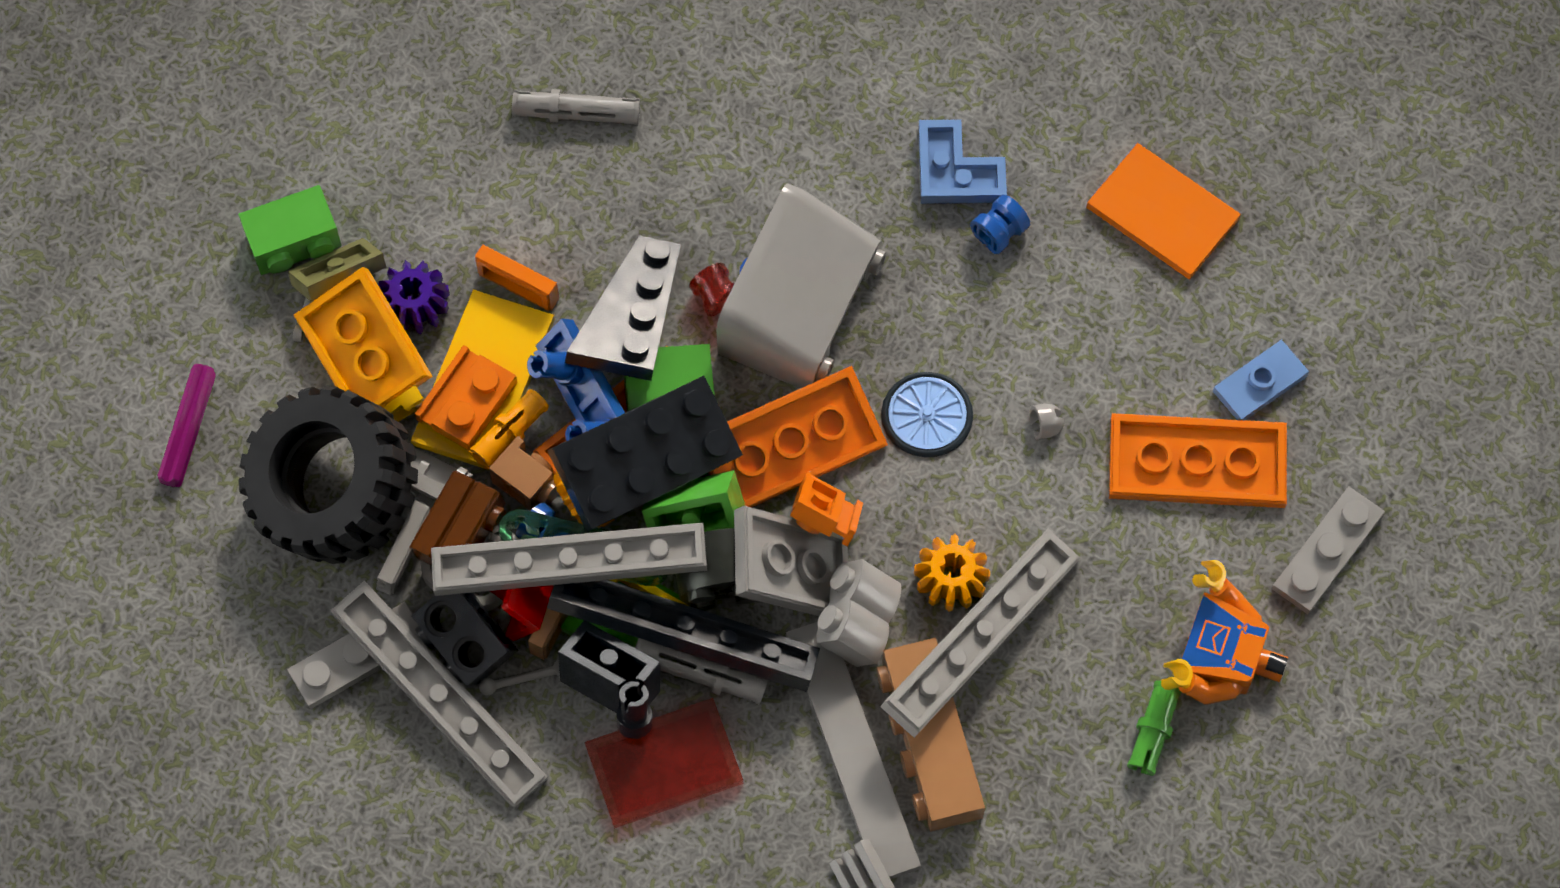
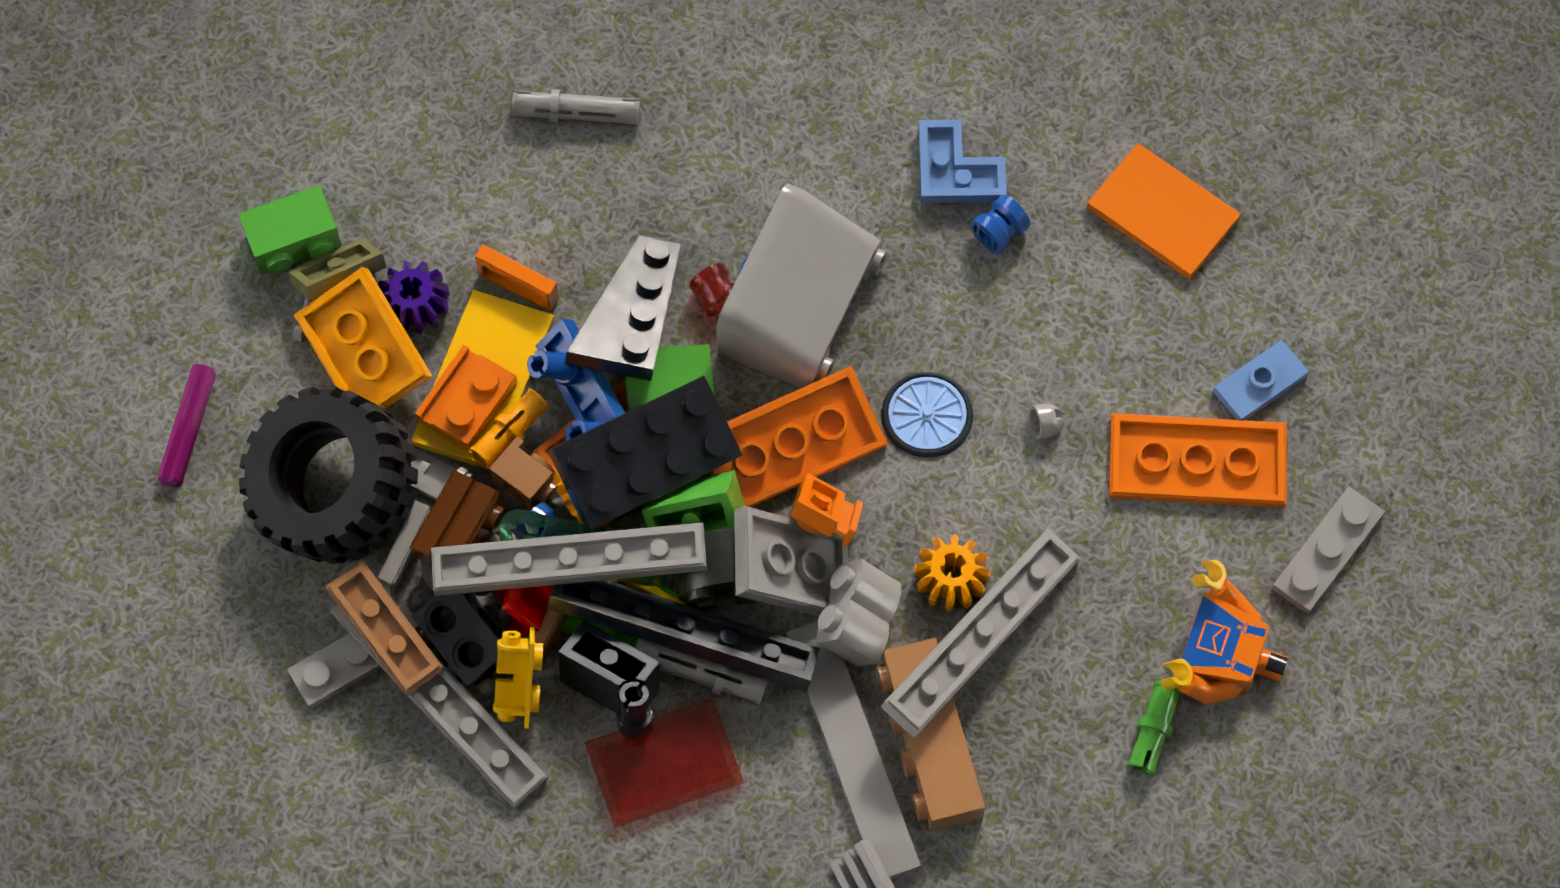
yellow tile [384,385,424,422] -> none
none -> medium nougat tile [326,560,443,697]
none -> yellow hinge [493,627,543,729]

